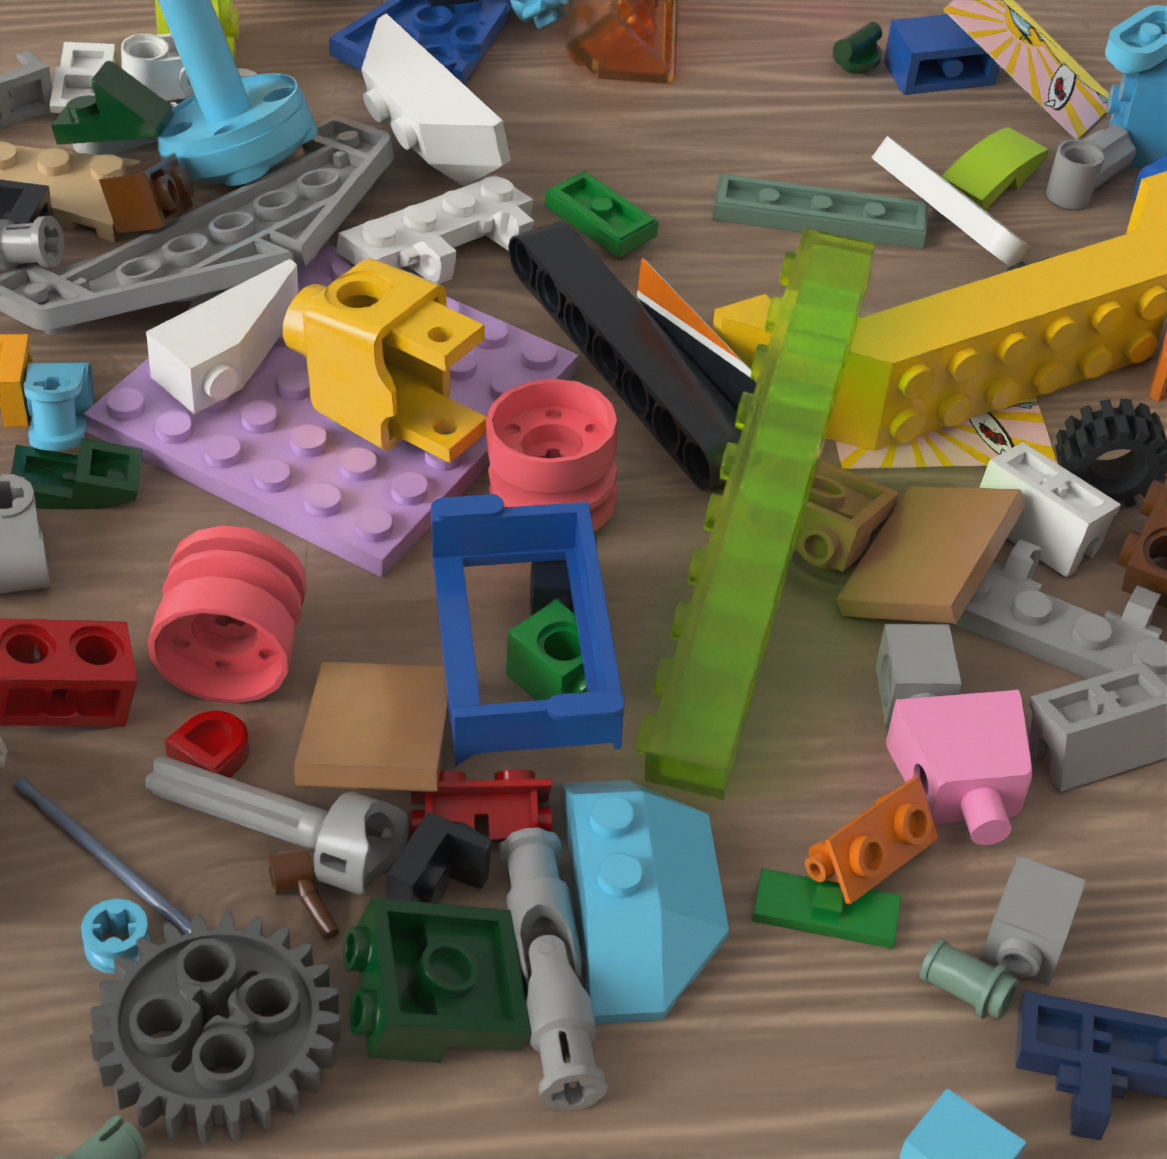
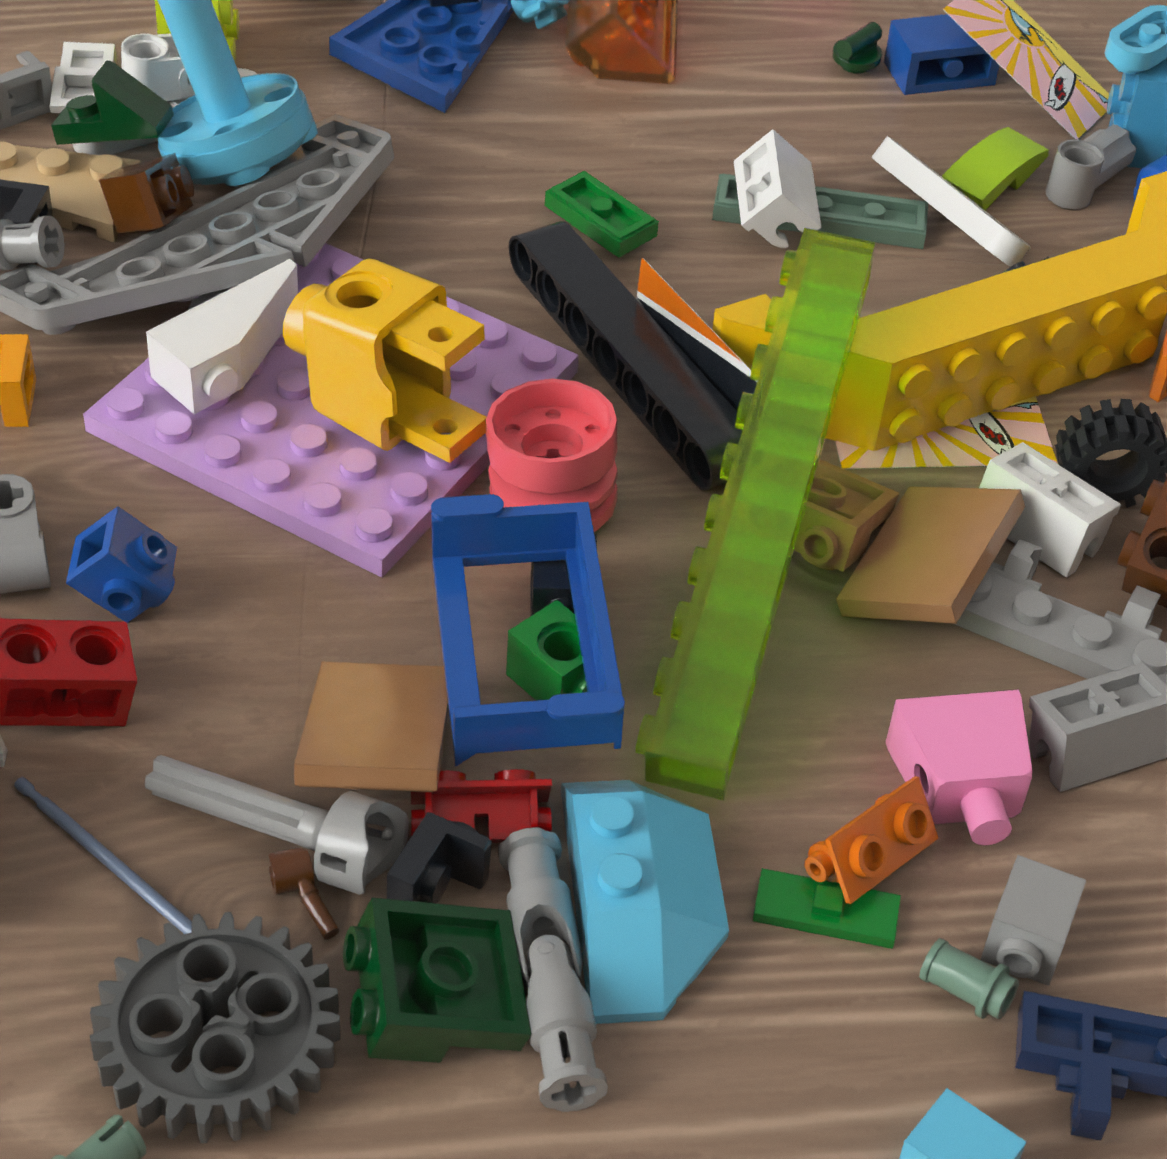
dark green slope [11,438,143,510] -> none
medium azure piece [24,362,94,451] -> none
medium azure bush [81,898,150,974] -> none
coral wheel [148,525,307,704] -> none
red tile [165,711,249,778] -> none
white hinge [336,175,534,284] -> none
white wedge [361,14,511,187] -> none
light grey brick [875,624,962,726] -> none
none -> blue brick [66,506,177,623]
none -> white hinge [734,130,821,248]

